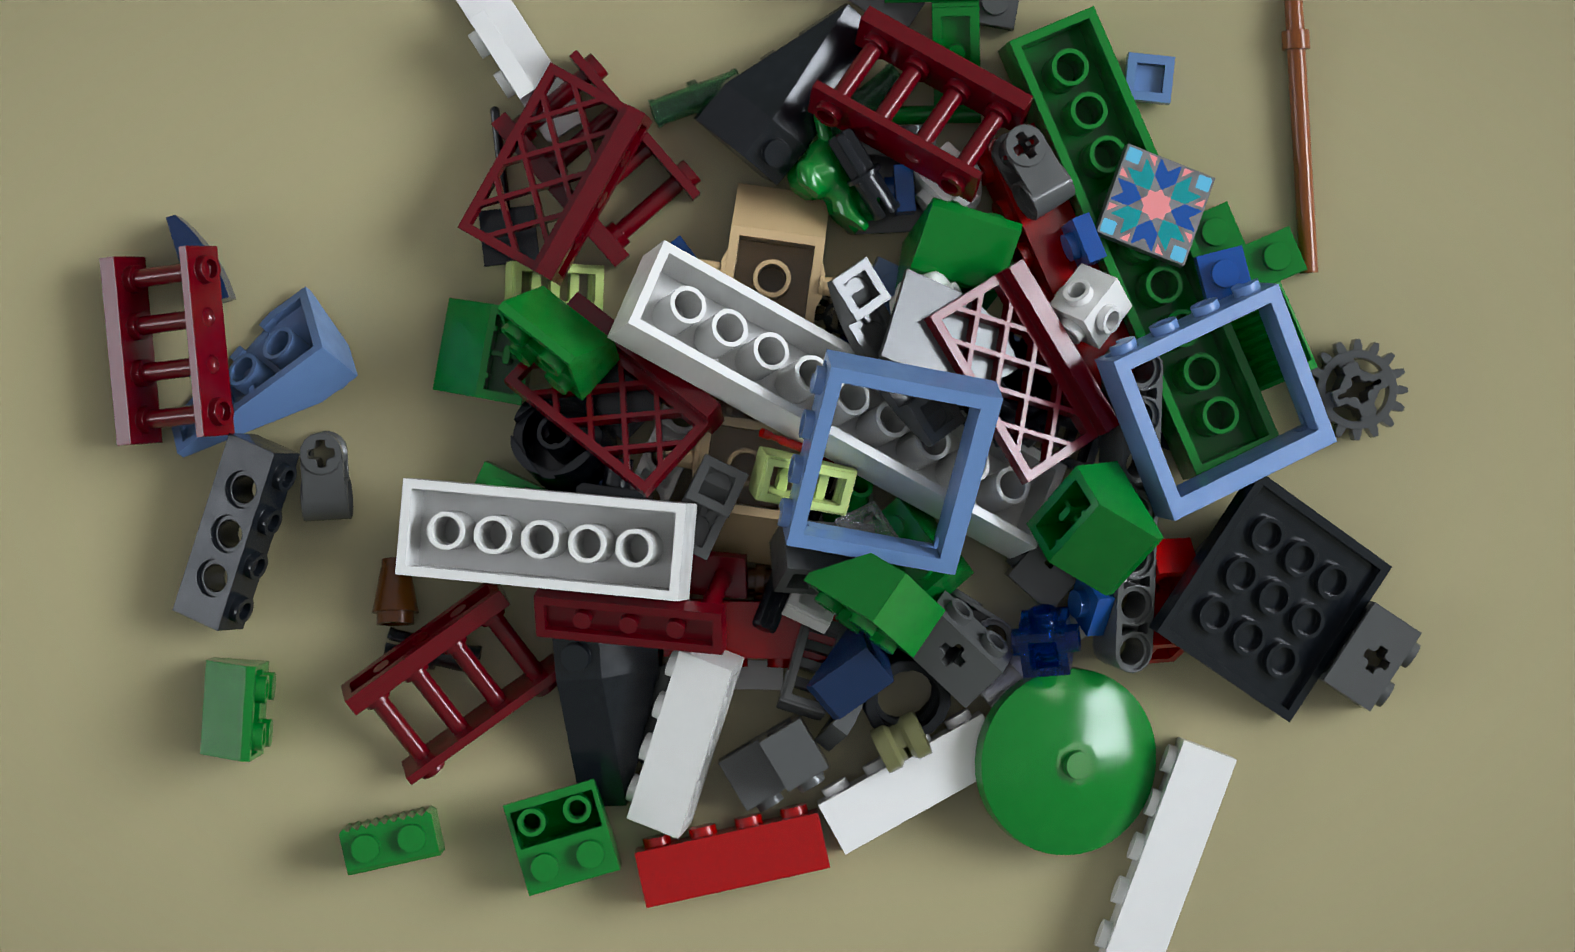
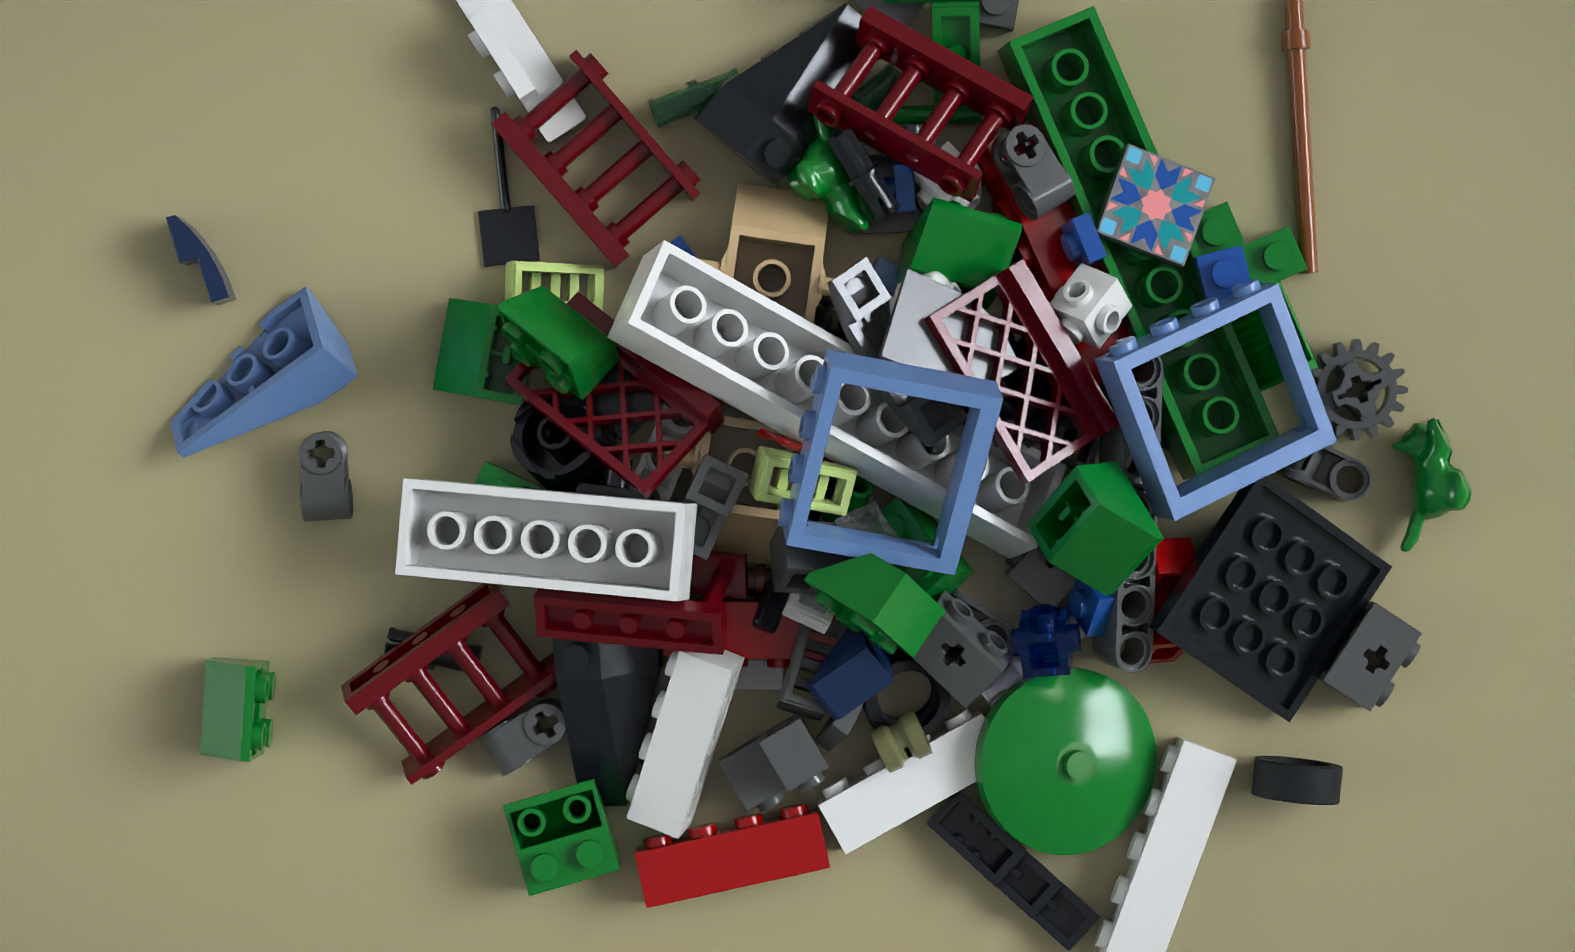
dark red fence [99,246,235,446] -> none
black brick [173,433,300,631] -> none
green brick [339,805,445,876] -> none
reddish brown cone [372,557,419,626] -> none
dark red fence [457,62,653,286] -> none
medium blue plate [1124,52,1175,105] -> none
none -> dark grey piece [479,699,567,777]
none -> black slope [926,791,1101,951]
none -> black tyre [1251,756,1343,805]
none -> dark grey piece [1276,445,1372,501]
none -> green animal [1392,418,1472,552]

